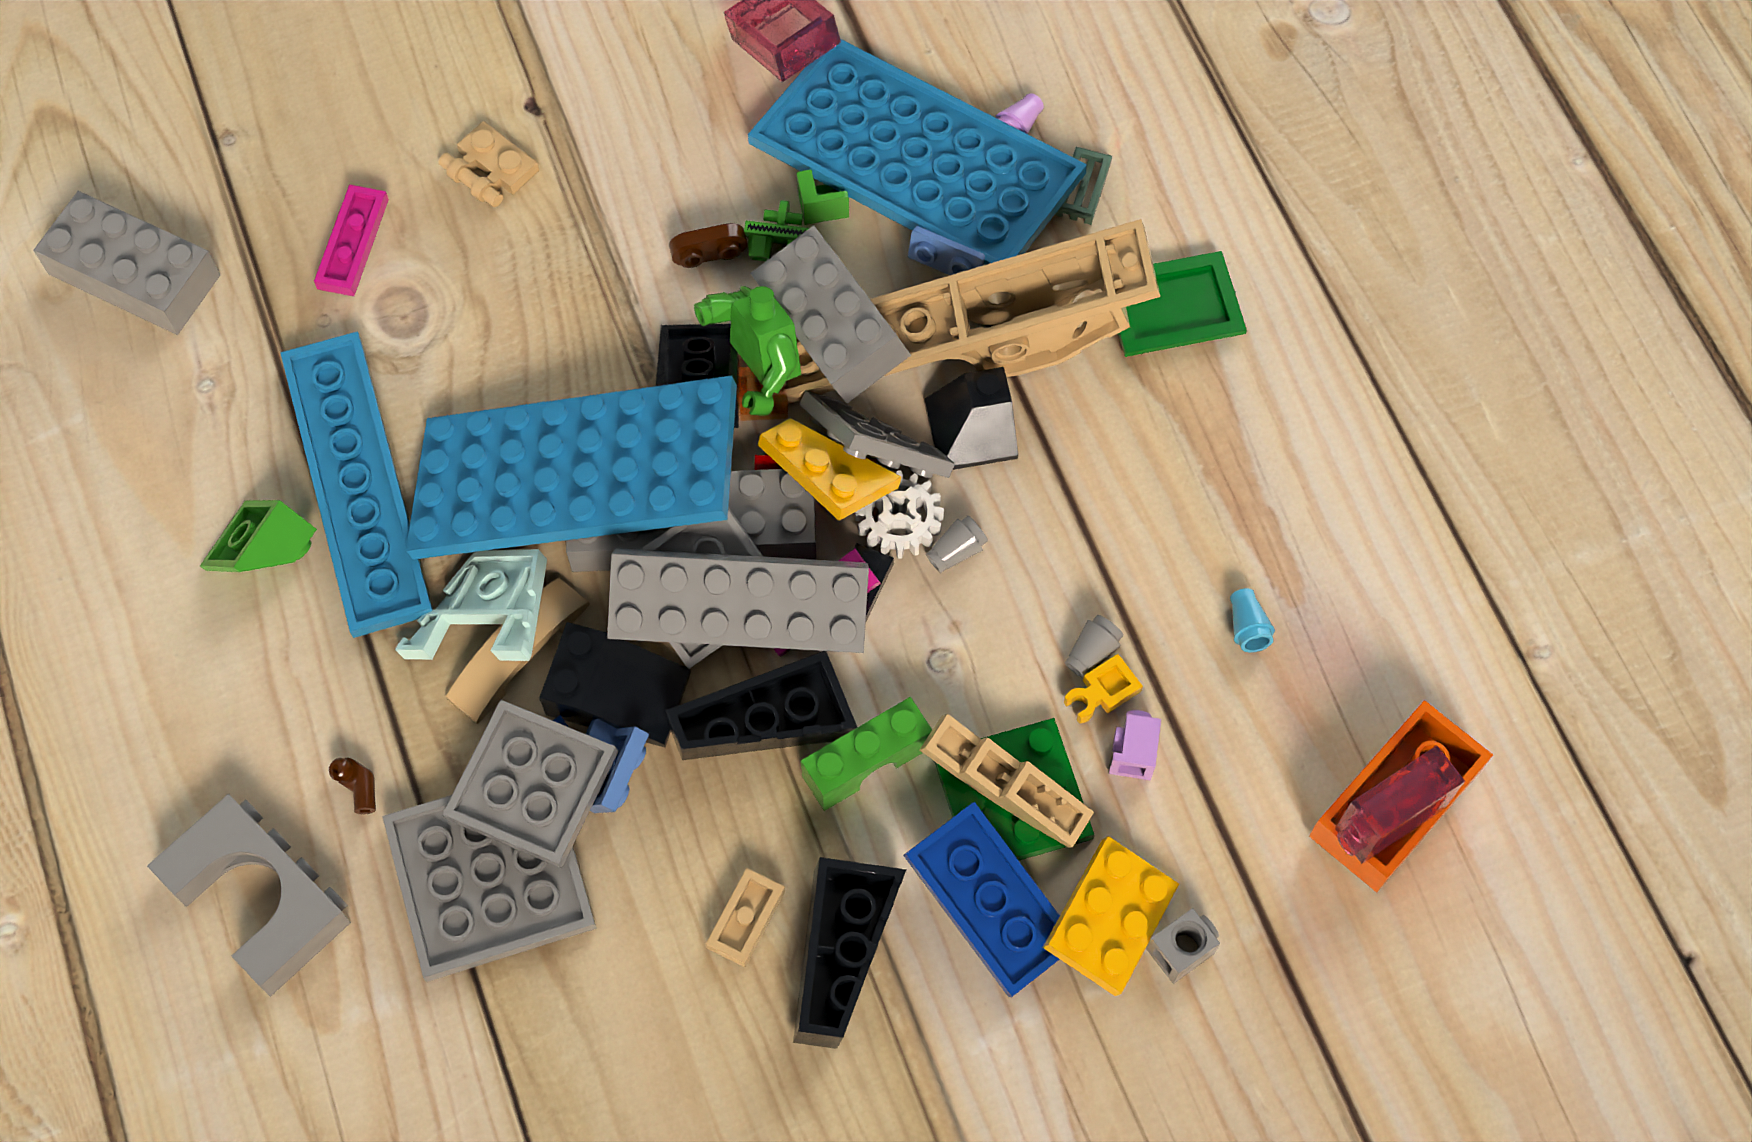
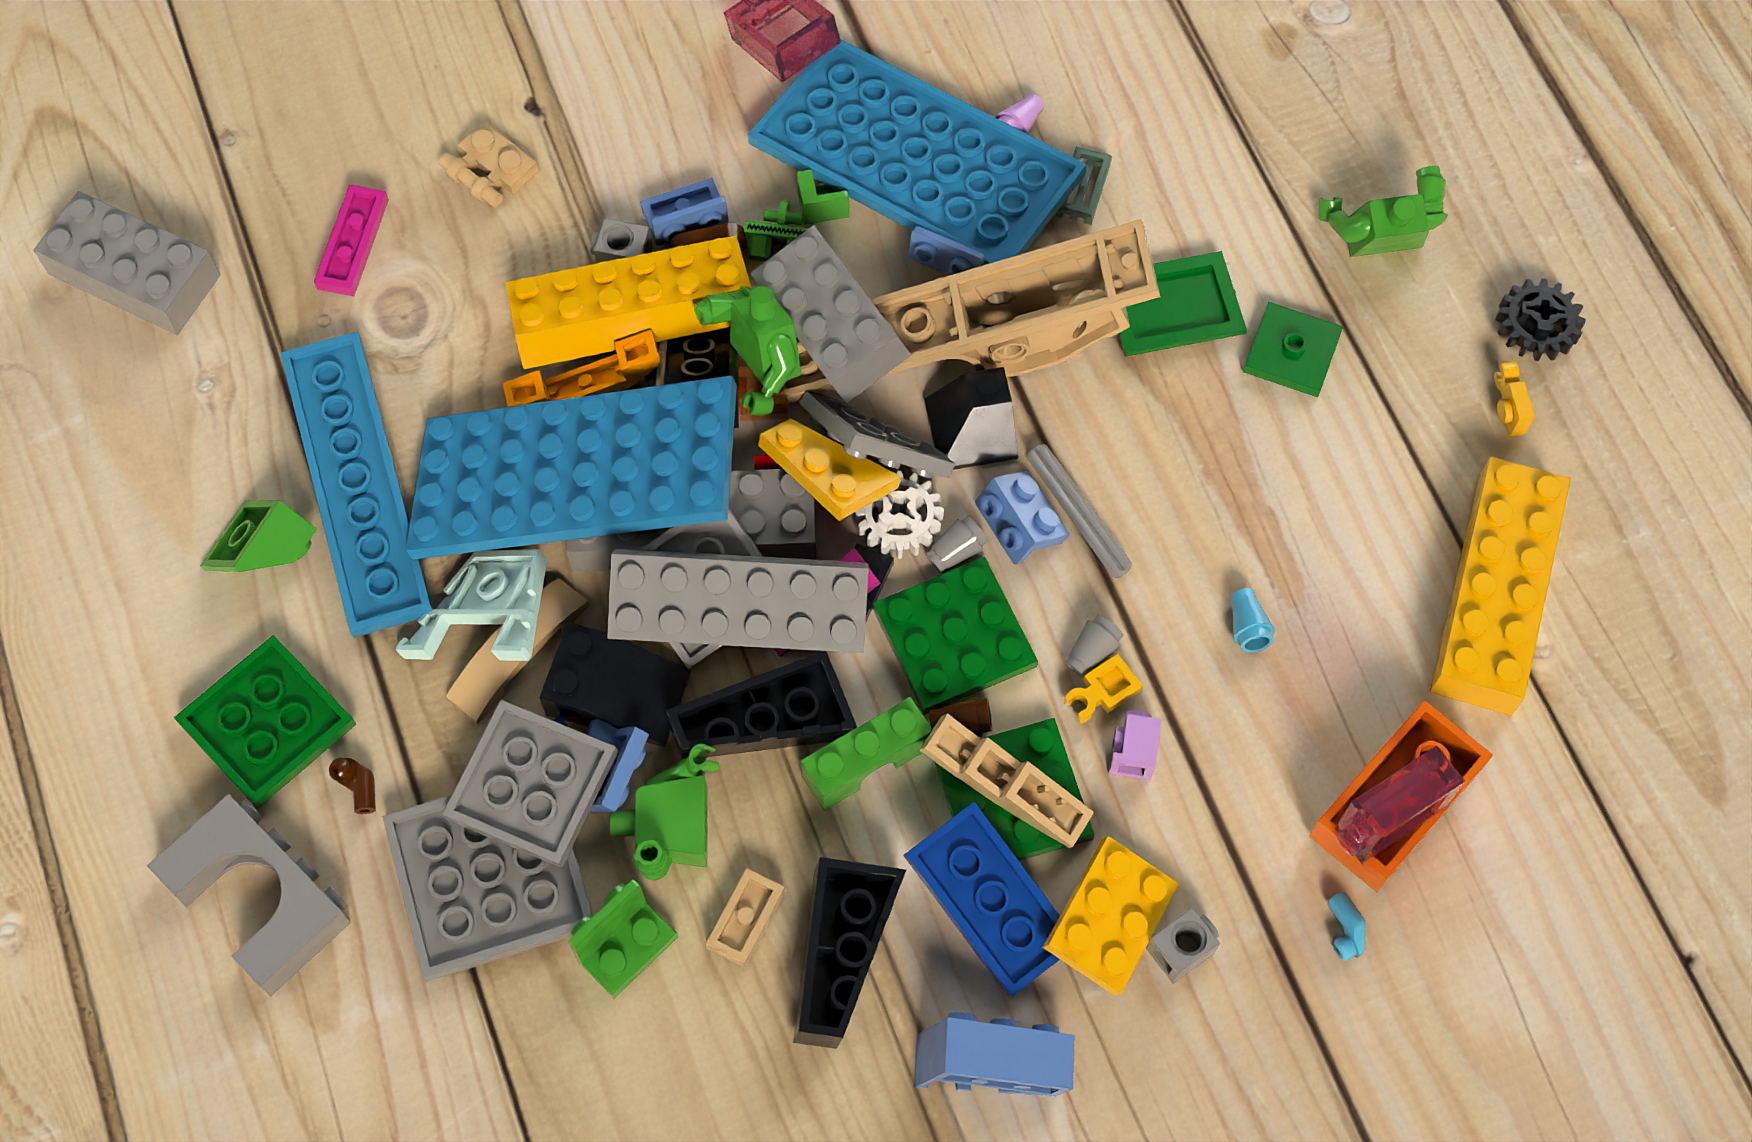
none -> green plate [174,635,357,809]
none -> light orange slope [502,329,661,407]
none -> yellow brick [505,235,751,369]
none -> bright green bracket [568,879,678,999]
none -> light grey brick [590,218,653,263]
none -> bright green torso [610,743,719,880]
none -> medium blue bracket [640,178,729,246]
none -> green plate [873,557,1038,715]
none -> medium blue wedge [914,1012,1075,1097]
none -> reddish brown cone [929,695,992,737]
none -> medium blue bracket [975,471,1070,565]
none -> light grey axle [1028,443,1132,578]
none -> green plate [1243,302,1343,397]
none -> bright green torso [1318,166,1448,257]
none -> medium azure arm [1328,892,1365,960]
none -> yellow brick [1430,456,1571,716]
none -> yellow plate [1494,361,1535,437]
none -> black gear [1495,278,1586,361]

